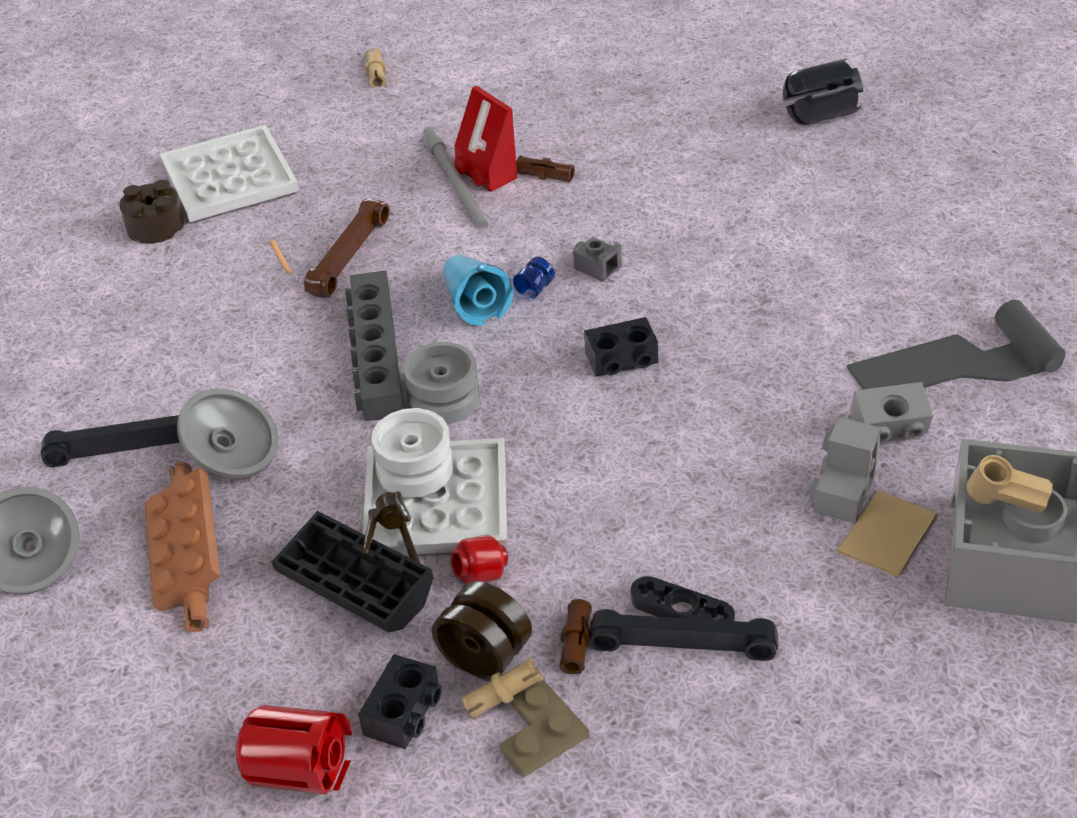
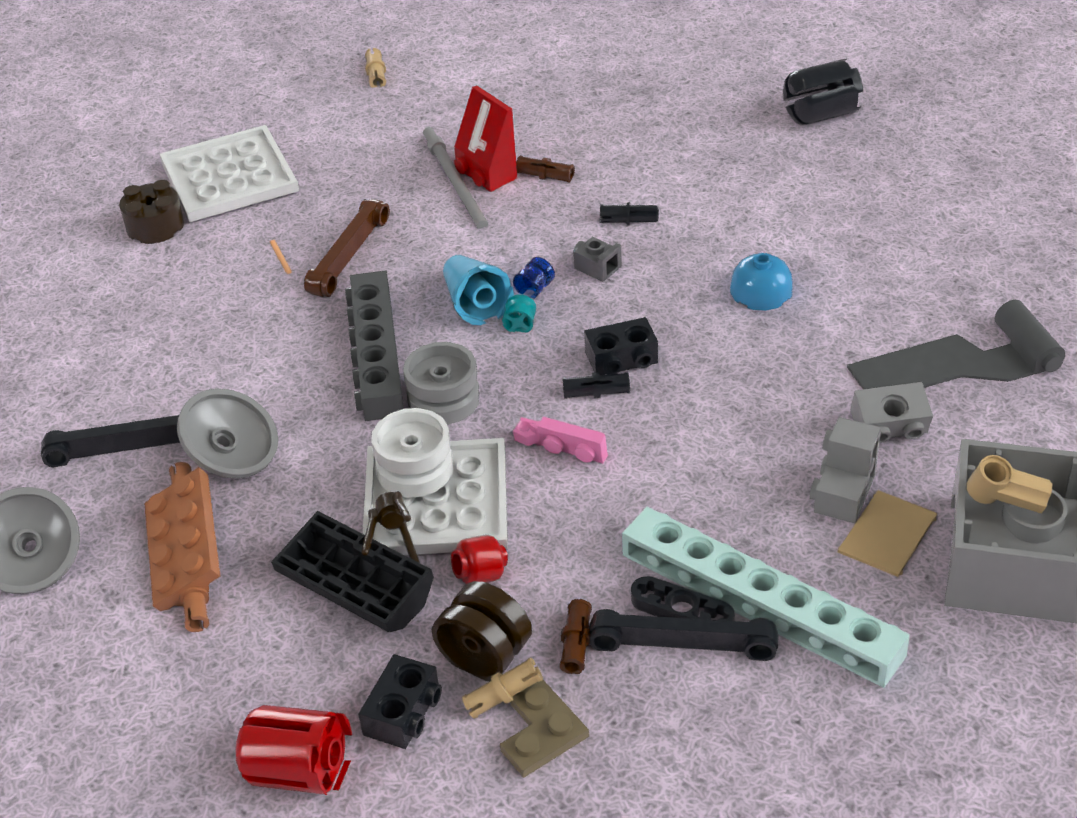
none -> teal wheel [502,294,537,333]
none -> bright pink hinge [513,417,608,463]
none -> black pin [562,372,630,399]
none -> black axle [600,202,659,225]
none -> light aqua brick [622,507,910,688]
none -> dark azure cylinder [730,253,793,311]

